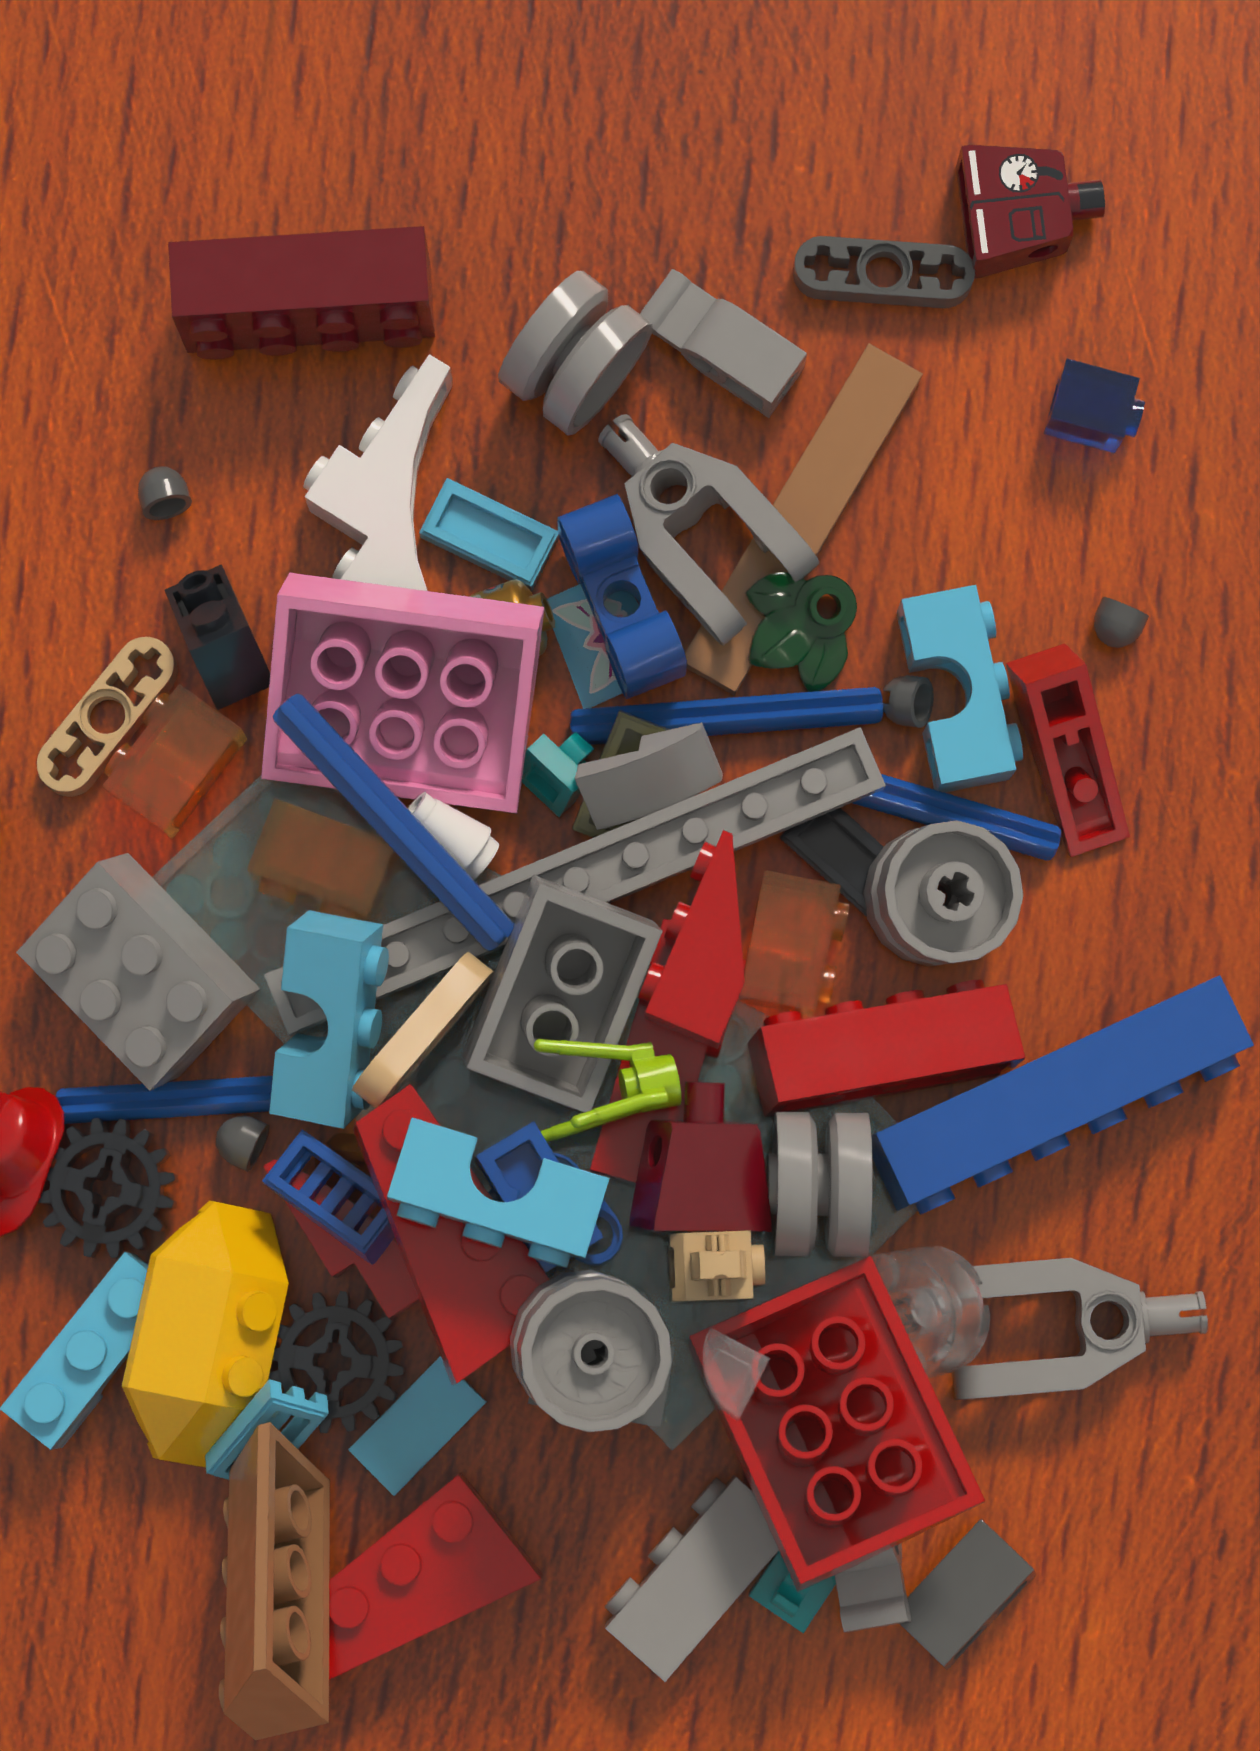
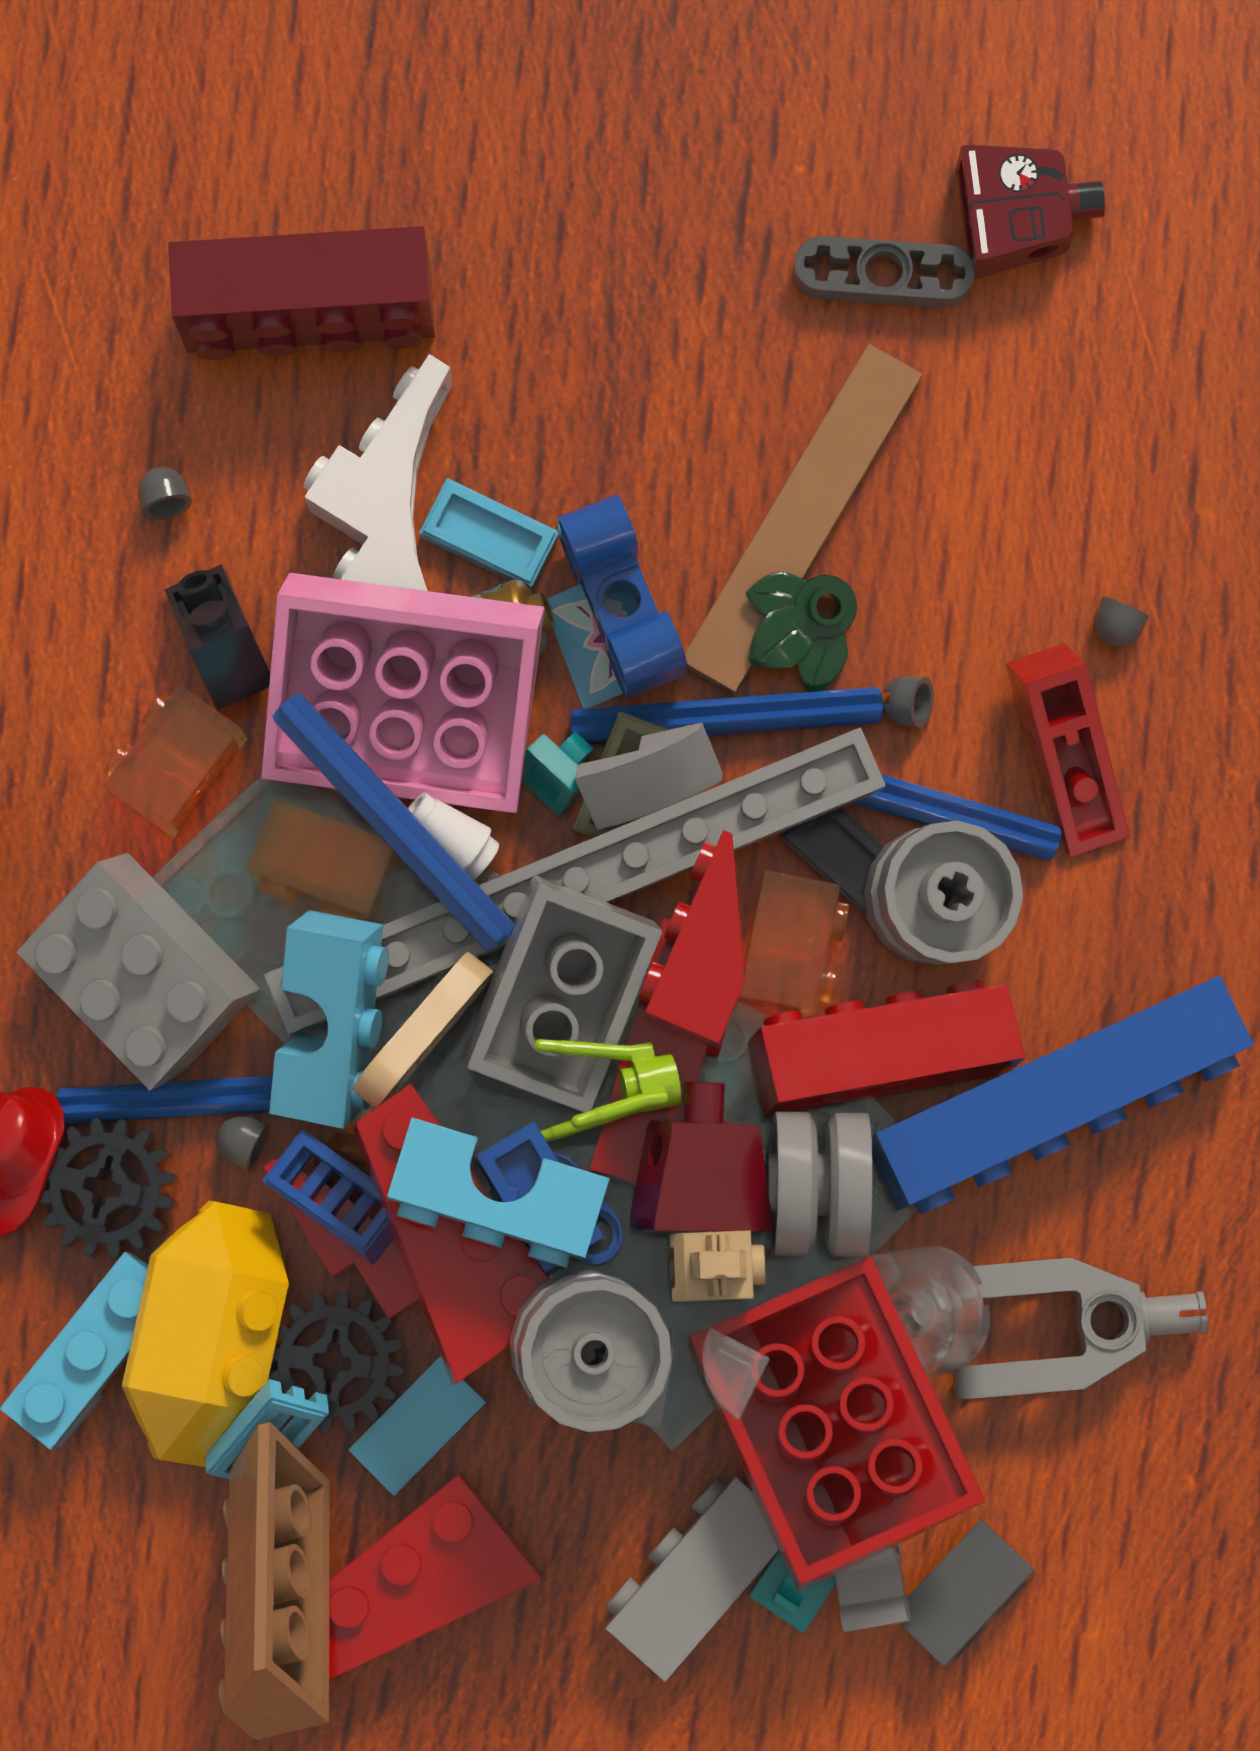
tan beam [37,637,178,797] -> none
light grey wheel [498,271,653,435] -> none
light grey piece [598,414,820,646] -> none
light grey piece [640,269,807,418] -> none
medium azure arch [896,585,1023,793] -> none
clear blue brick [1043,358,1145,453] -> none

